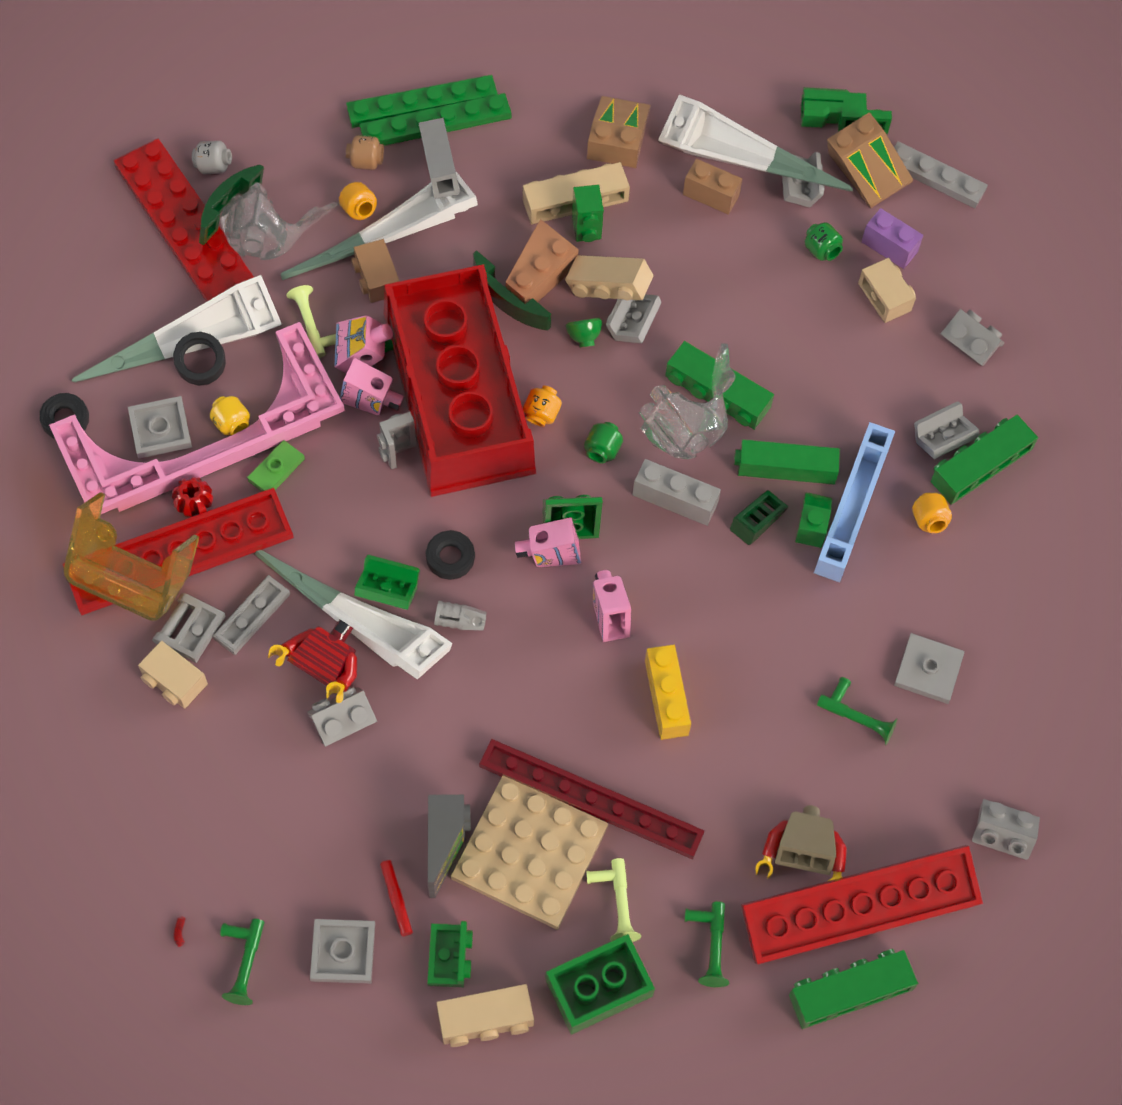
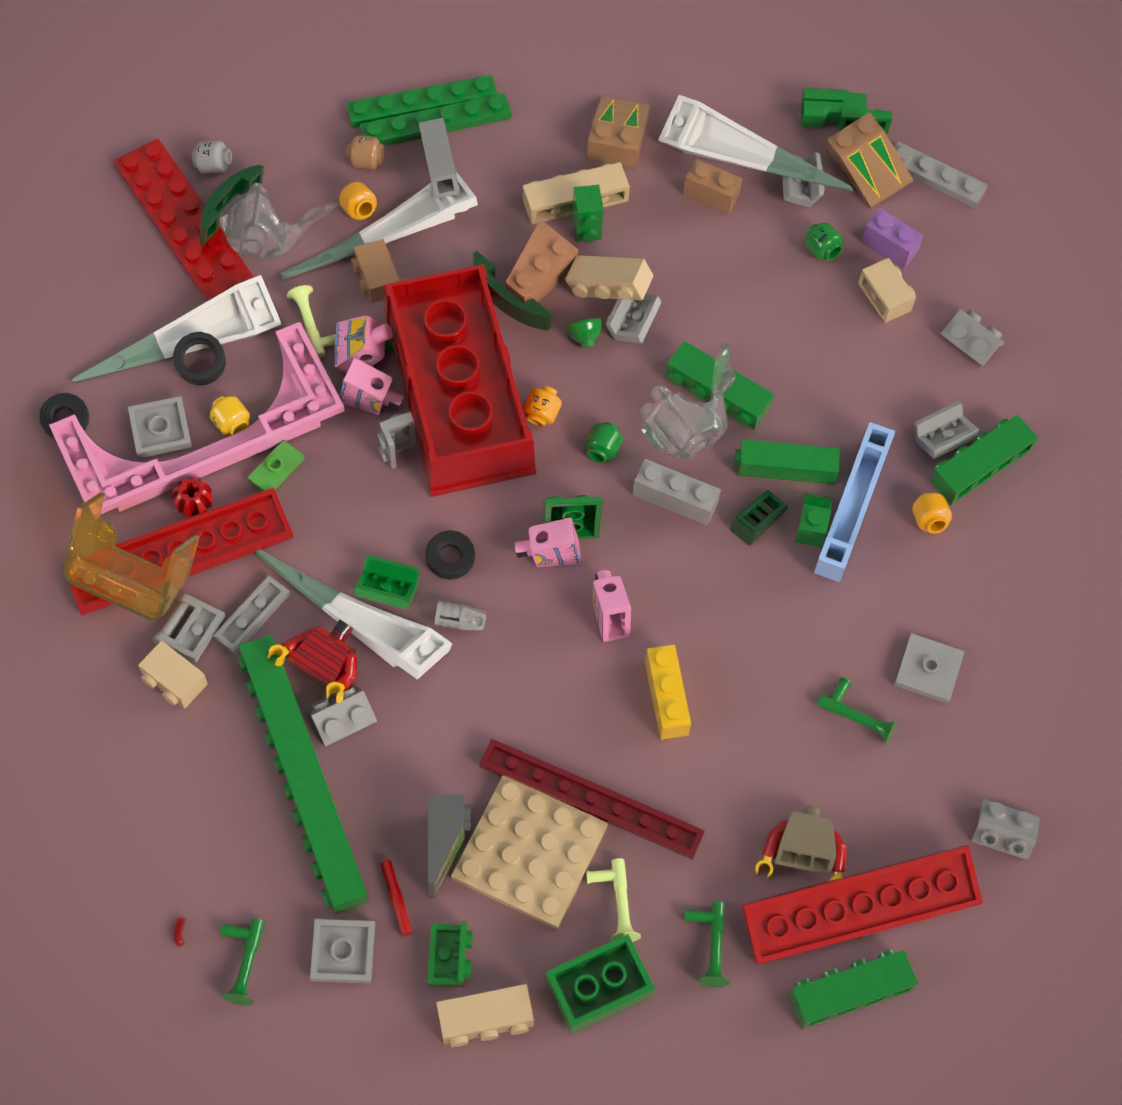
none -> green brick [237,634,369,914]

